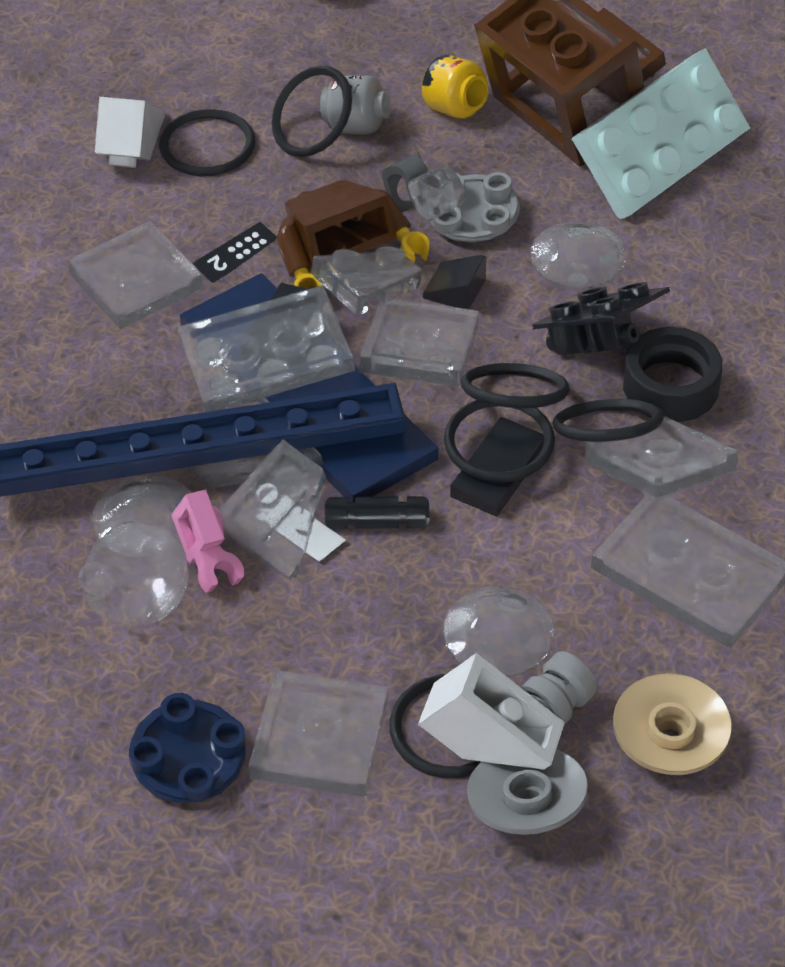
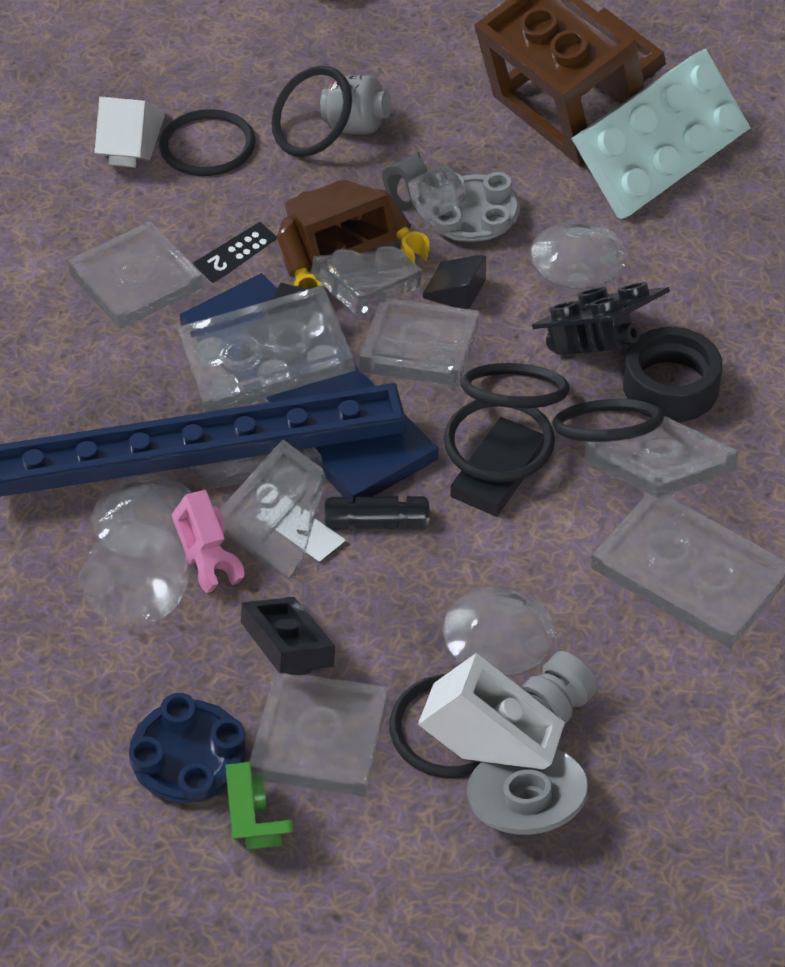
yellow head [422,54,489,119] -> none
tan dish [613,673,732,775] -> none
none -> bright green bracket [226,762,294,849]
none -> black plate [241,597,335,675]

